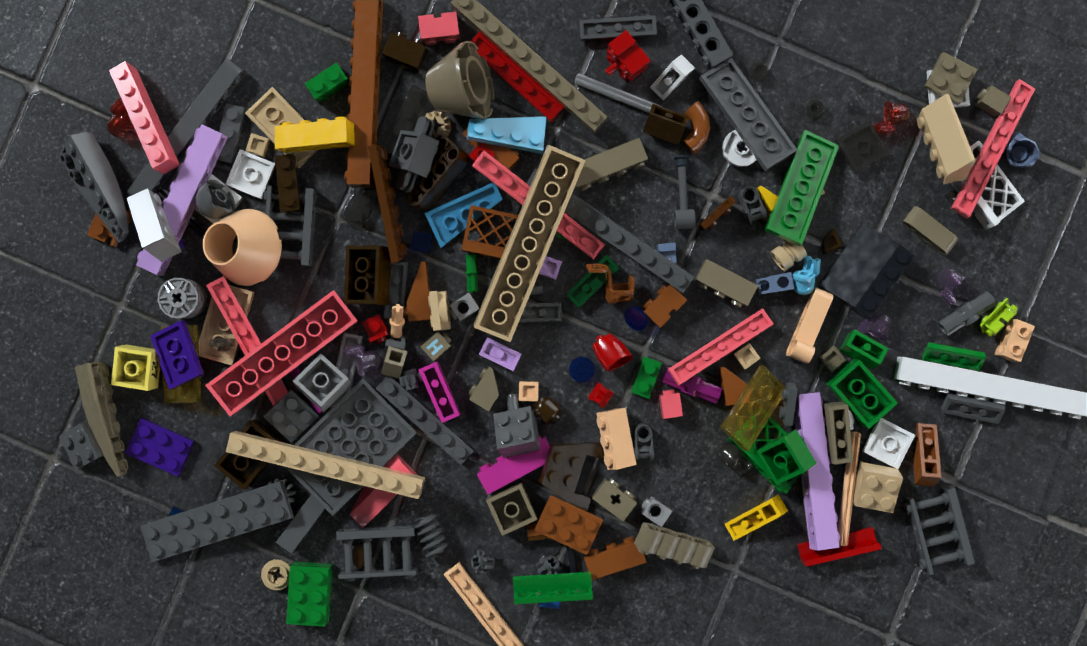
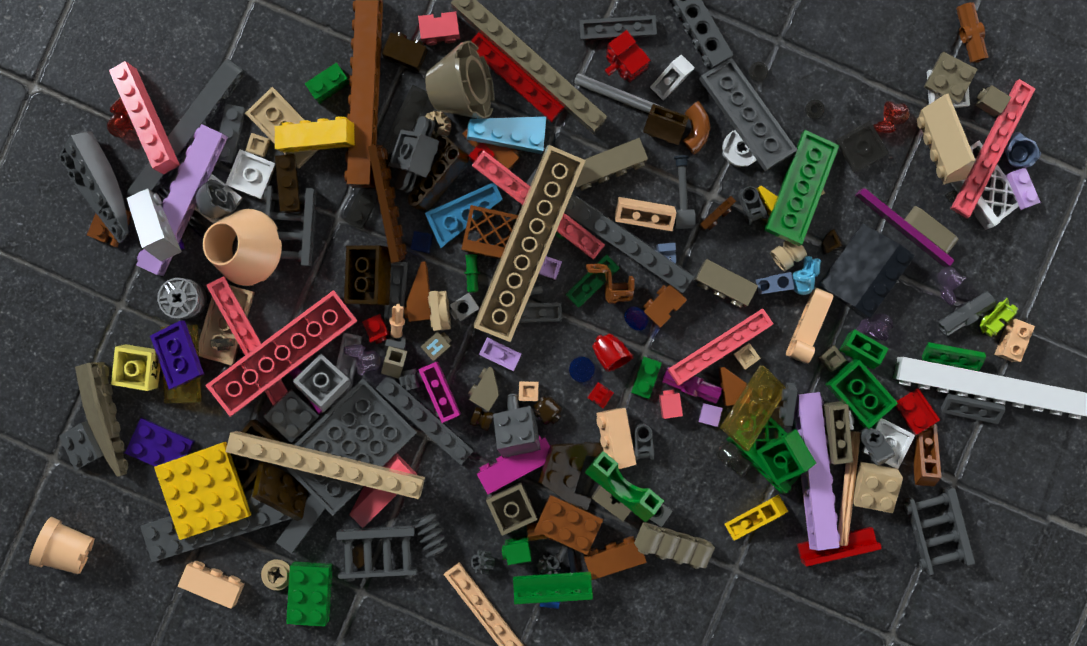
none -> light nougat piece [29,516,95,574]
none -> yellow plate [154,442,252,540]
none -> light nougat brick [178,561,245,609]
none -> dark brown plate [252,461,308,521]
none -> dark brown wheel [470,407,494,431]
none -> green brick [502,536,531,565]
none -> green arch [585,451,664,522]
none -> light nougat brick [615,197,676,231]
none -> lavender tile [698,403,722,427]
none -> magenta tile [855,188,954,267]
none -> dark grey piece [860,428,895,466]
none -> red plate [895,388,940,436]
none -> dark orange piece [956,2,989,63]
none -> lavender plate [1006,167,1040,210]

